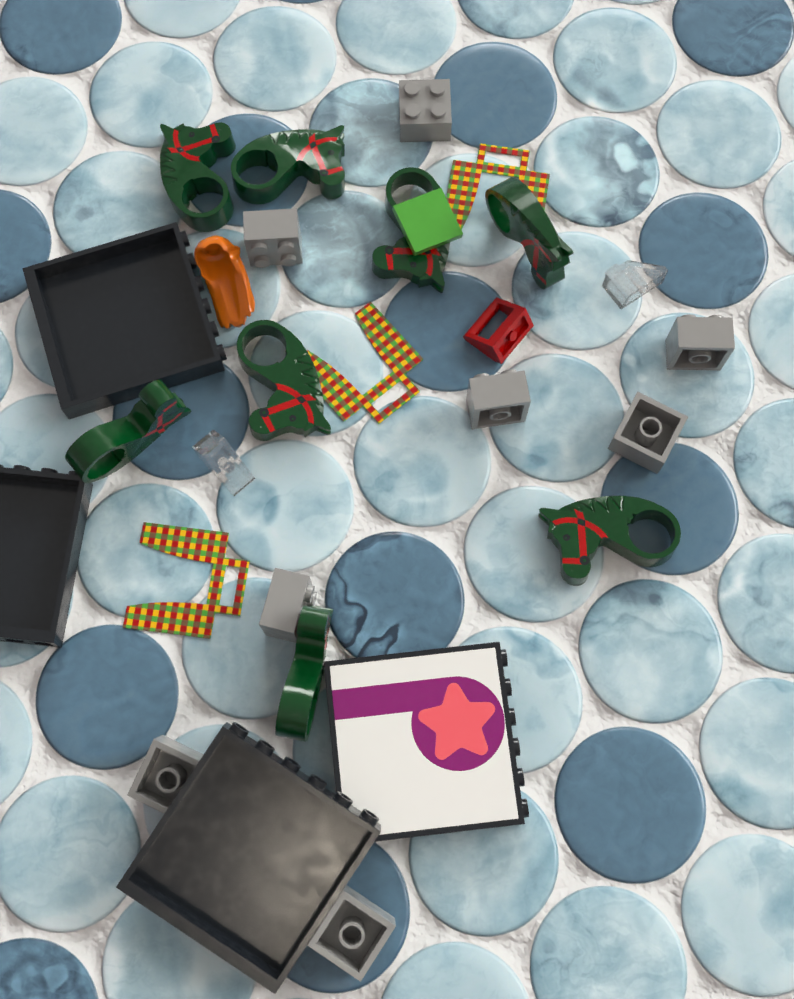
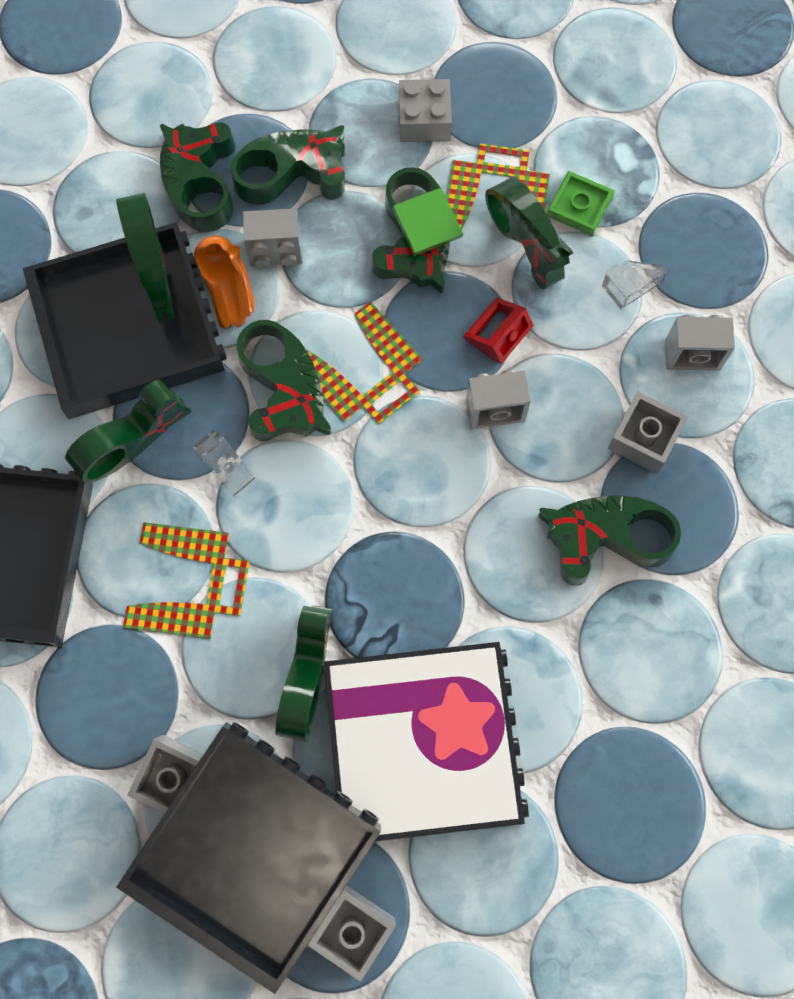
light grey brick [259,568,317,643] -> none
none -> dark green animal [116,192,175,323]
none -> bright green tile [546,171,615,236]

